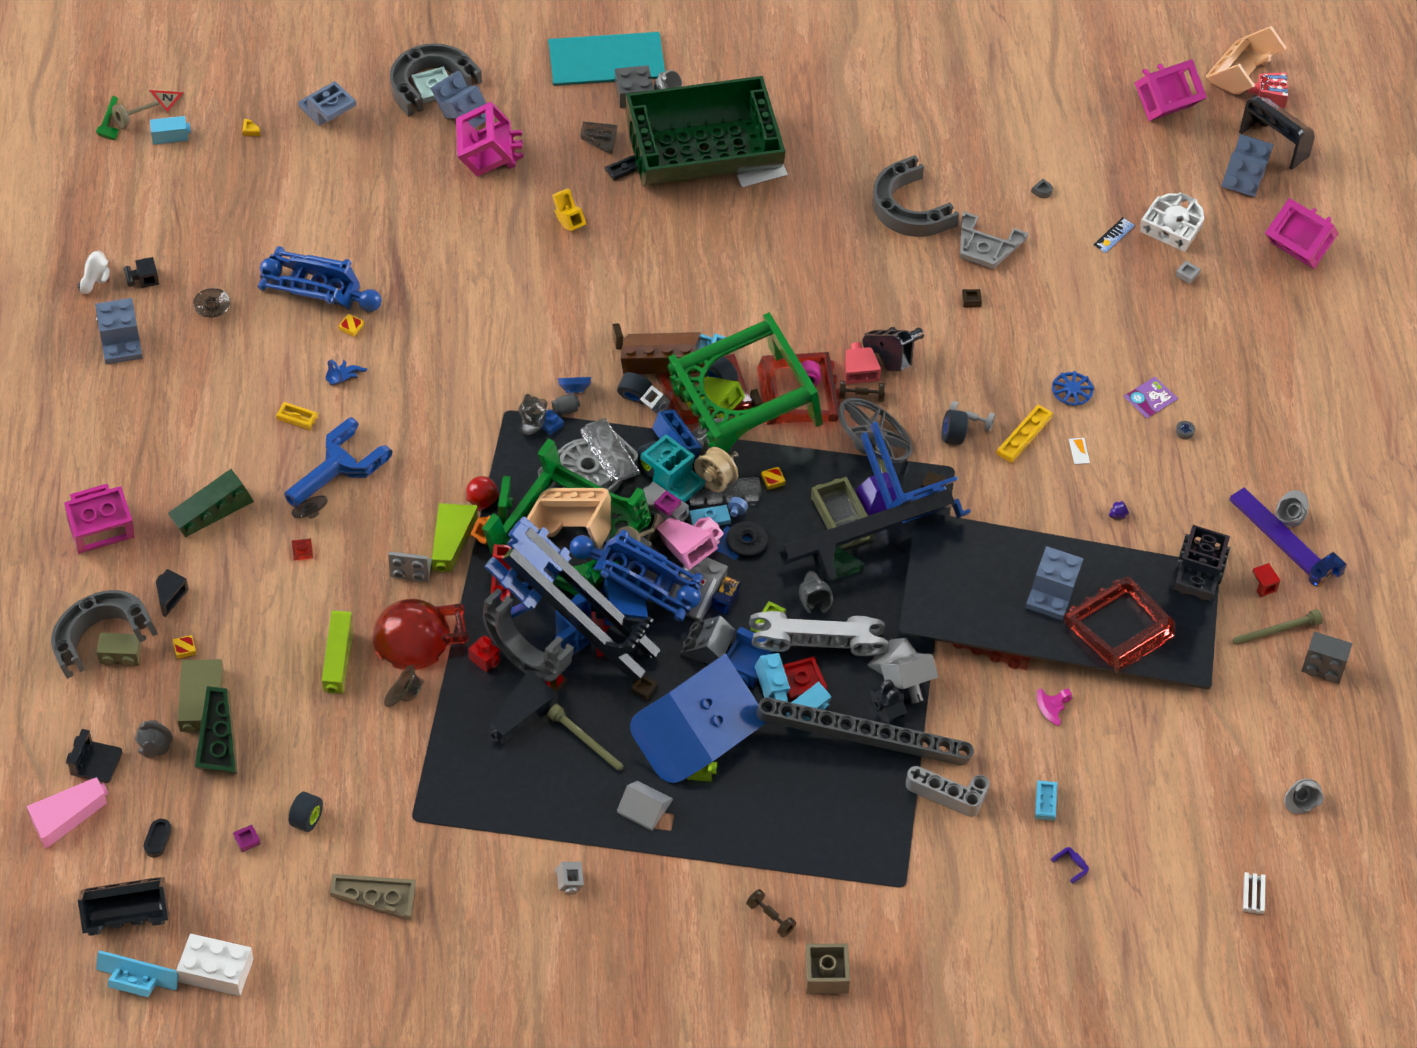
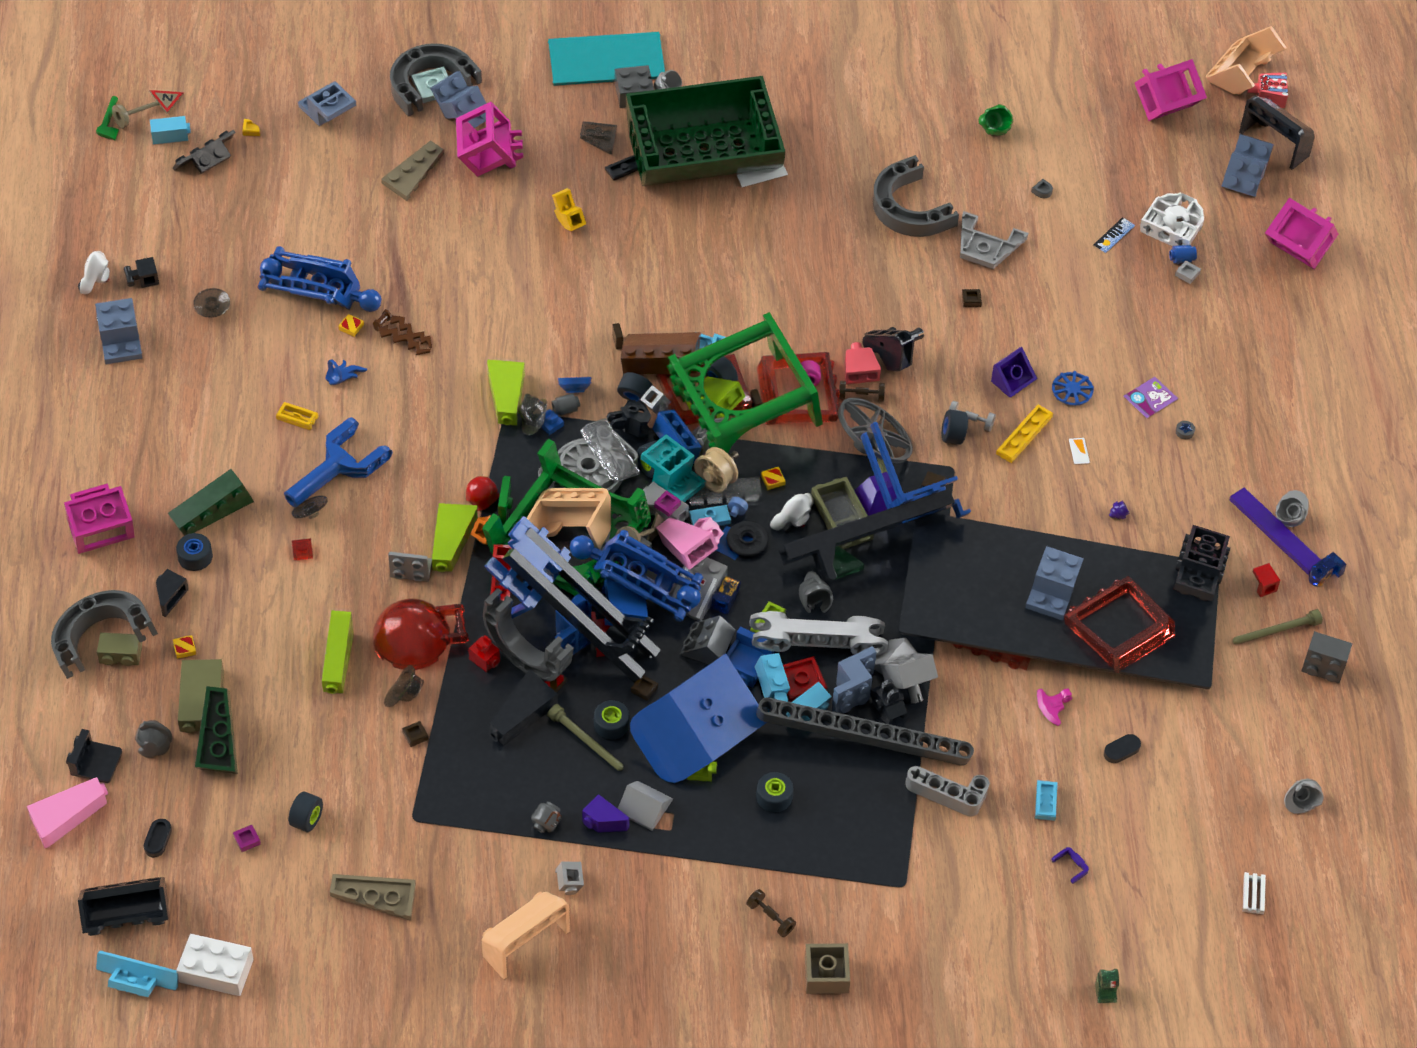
none -> black bracket [173,130,236,174]
none -> black wheel [176,533,213,571]
none -> reddish brown piece [373,309,432,355]
none -> dark tan wing [381,141,444,201]
none -> dark brown tile [402,721,429,747]
none -> light nougat windscreen [482,892,570,979]
none -> lime slope [487,359,525,425]
none -> dark grey head [531,801,562,833]
none -> dark purple slope [582,794,629,832]
none -> black wheel [594,700,630,740]
none -> black hinge [606,400,652,437]
none -> black wheel [756,772,794,812]
none -> white head [770,493,813,530]
none -> sand blue bracket [832,646,877,713]
none -> green hair [978,104,1014,136]
none -> dark purple slope [991,347,1037,397]
none -> clear green leg [1095,969,1119,1003]
none -> black tile [1104,734,1141,763]
none -> blue brick [1169,245,1197,264]

